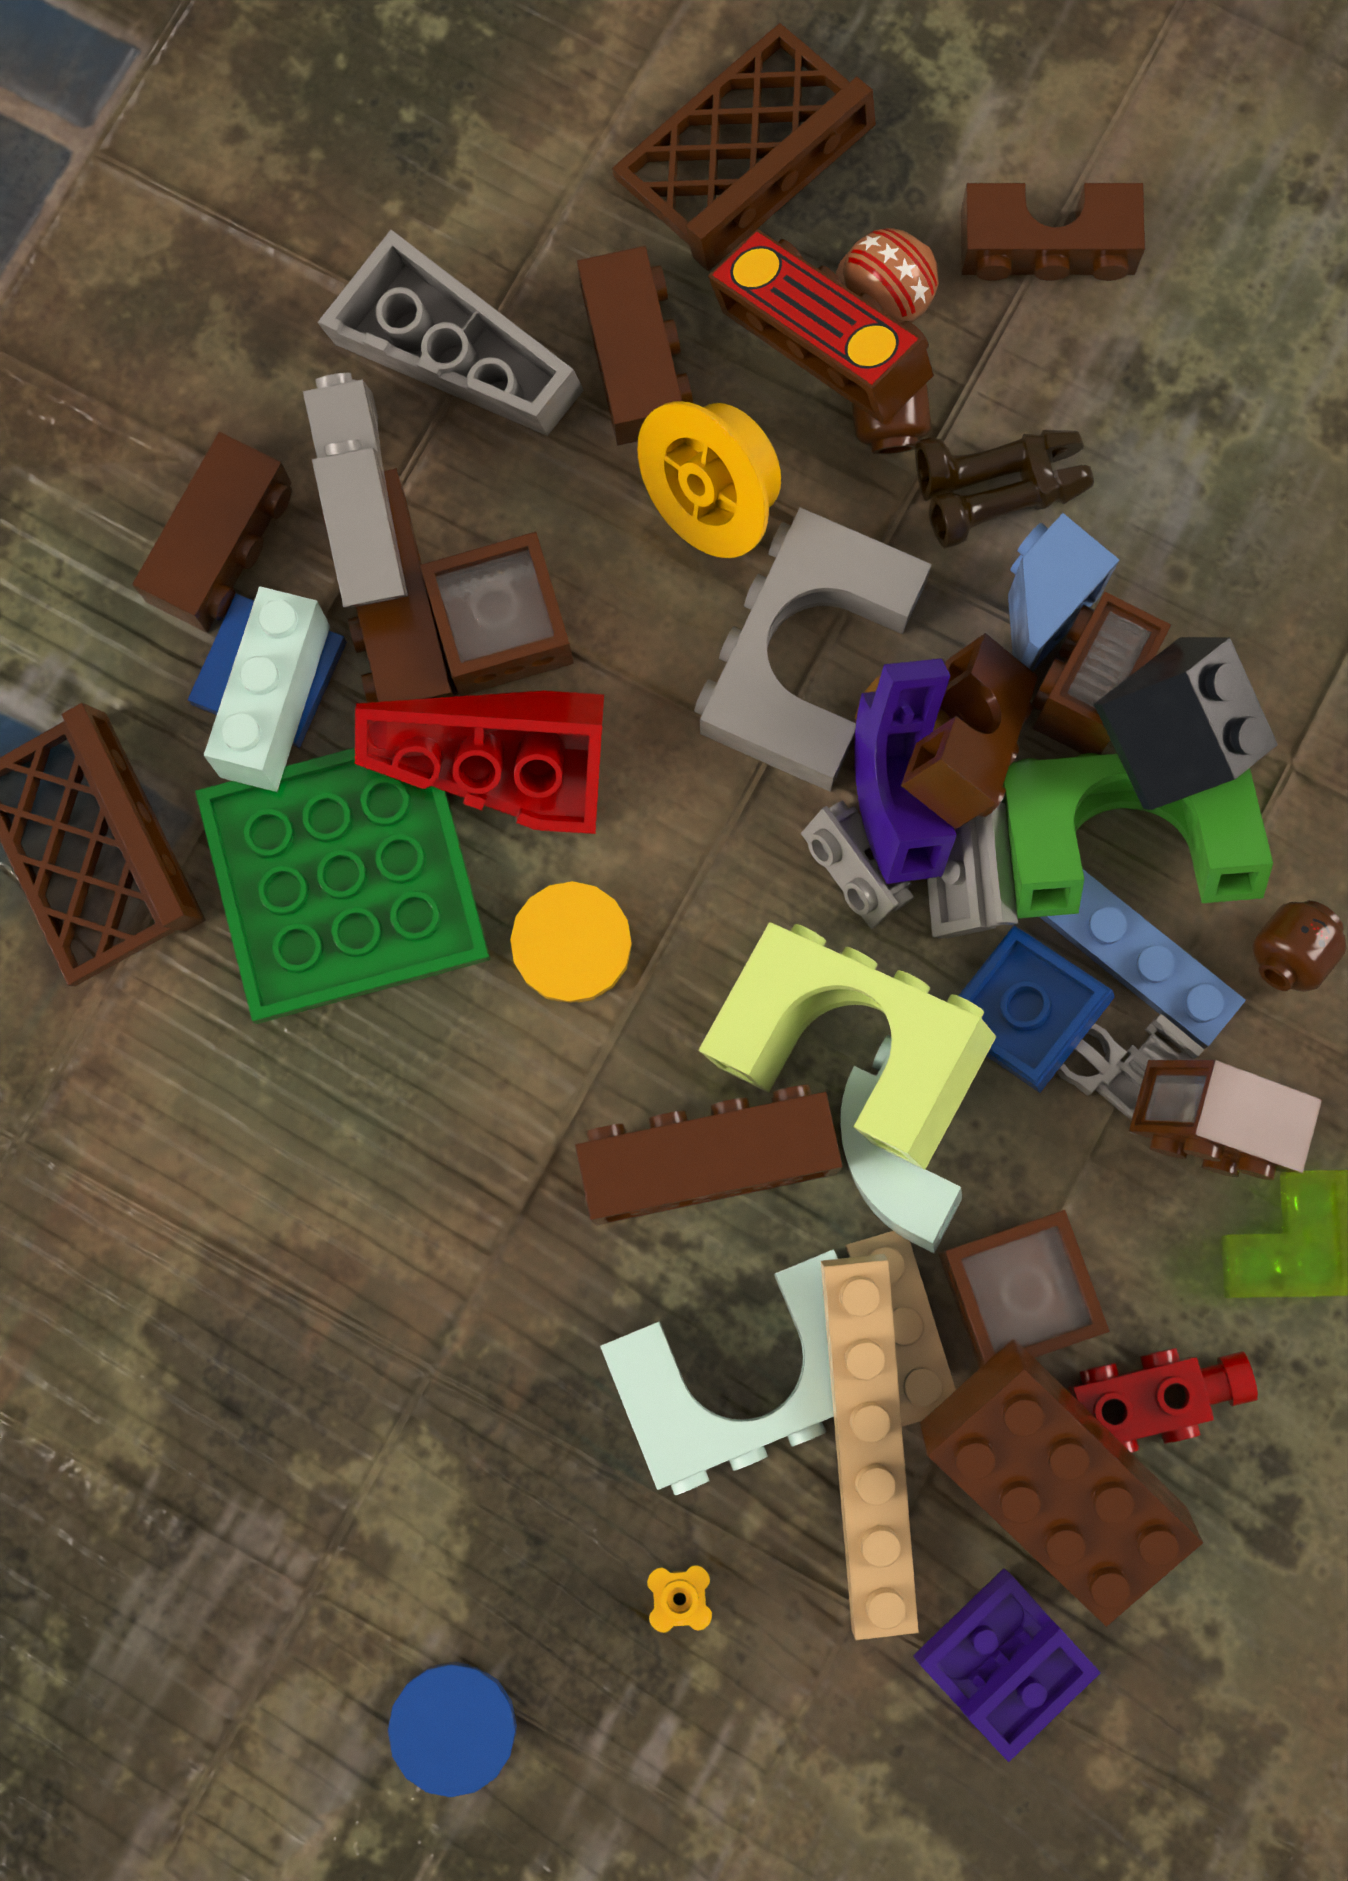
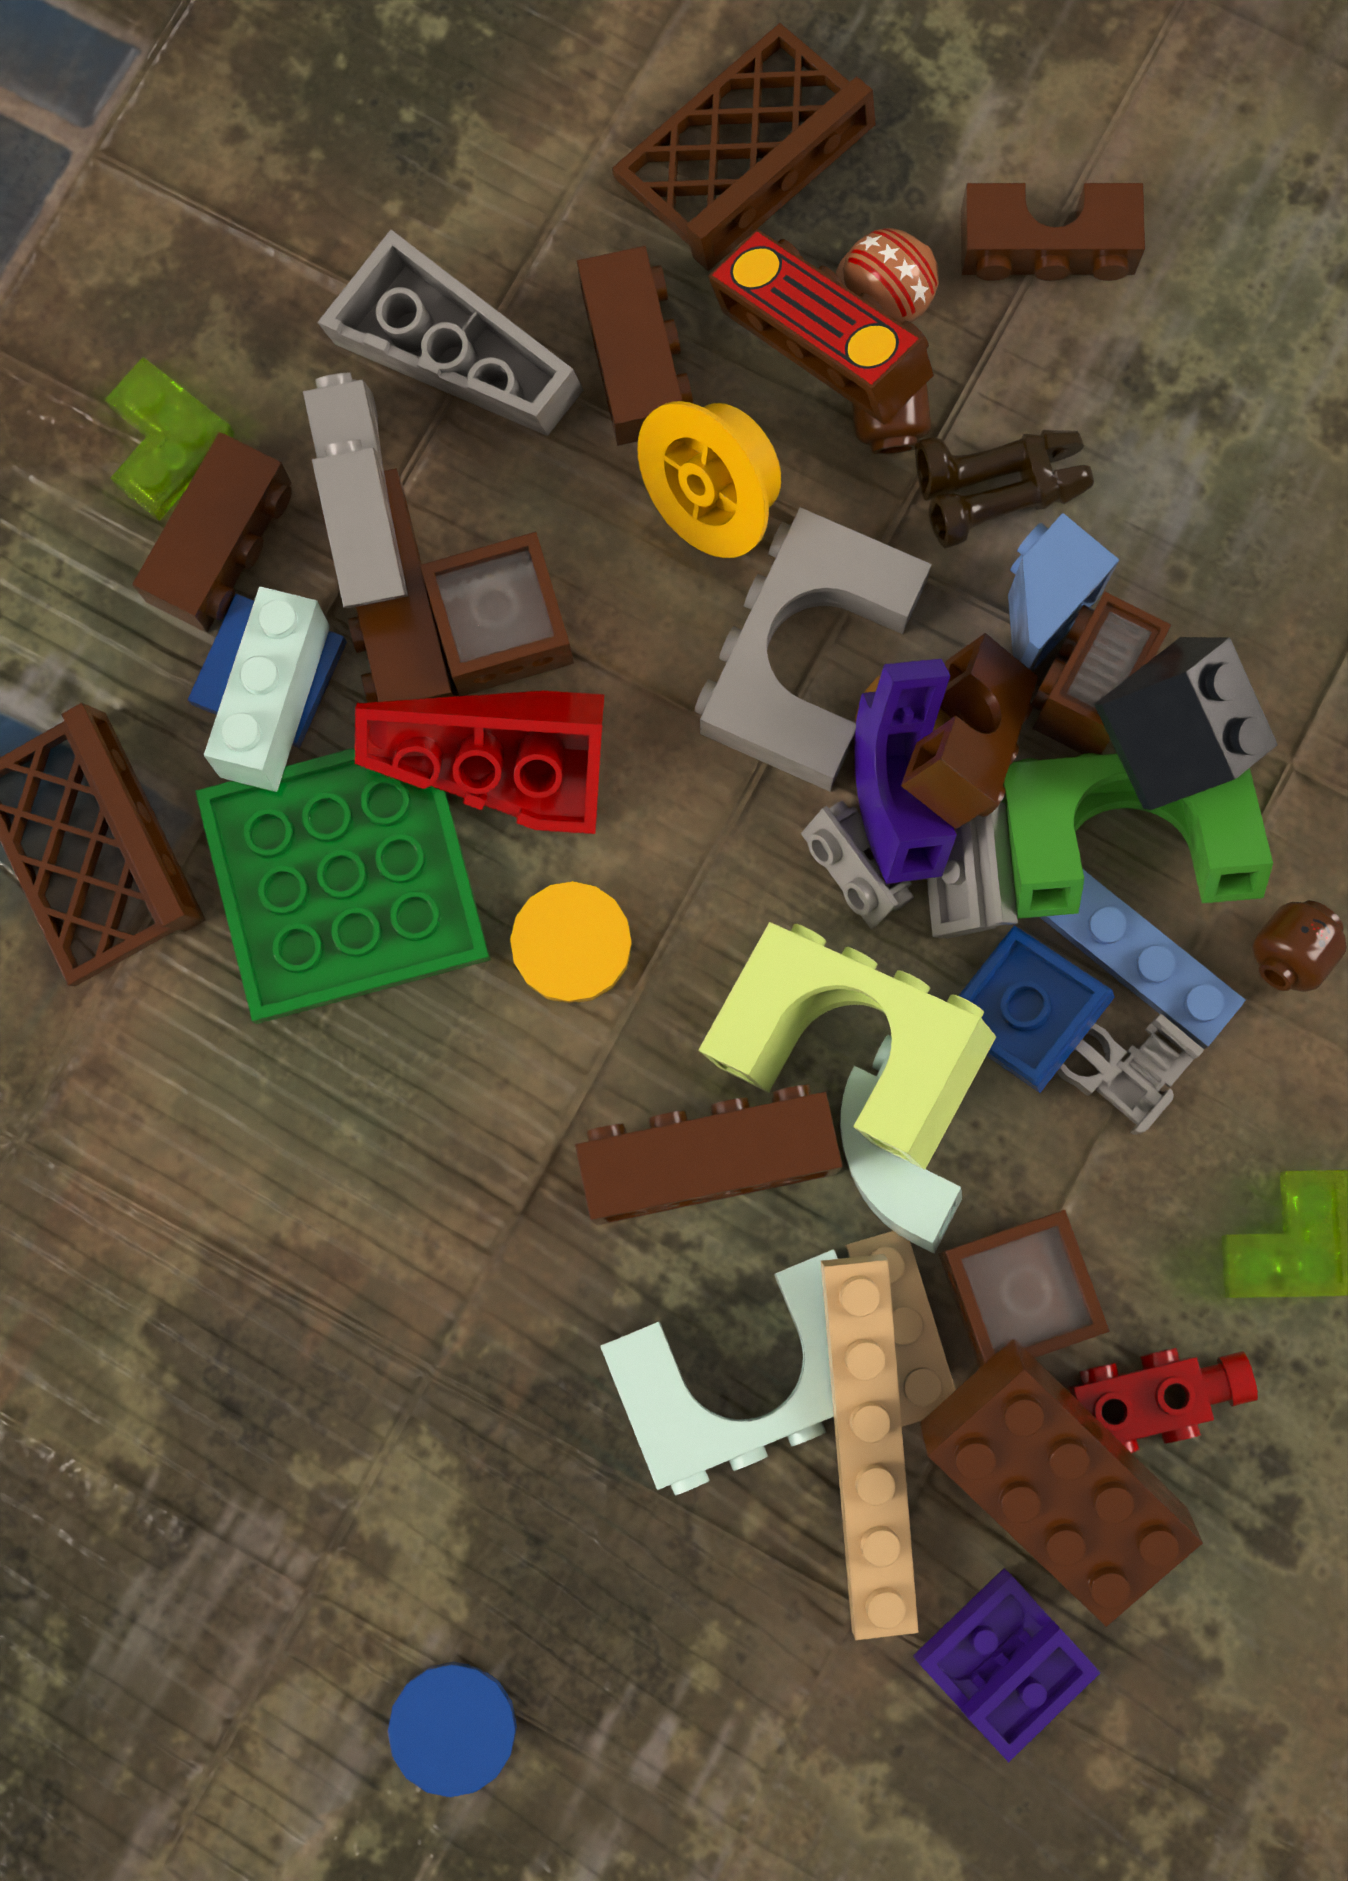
yellow plate [647,1565,712,1633] -> none
piece [1129,1060,1322,1180] -> none
none -> clear neon green plate [105,357,235,521]

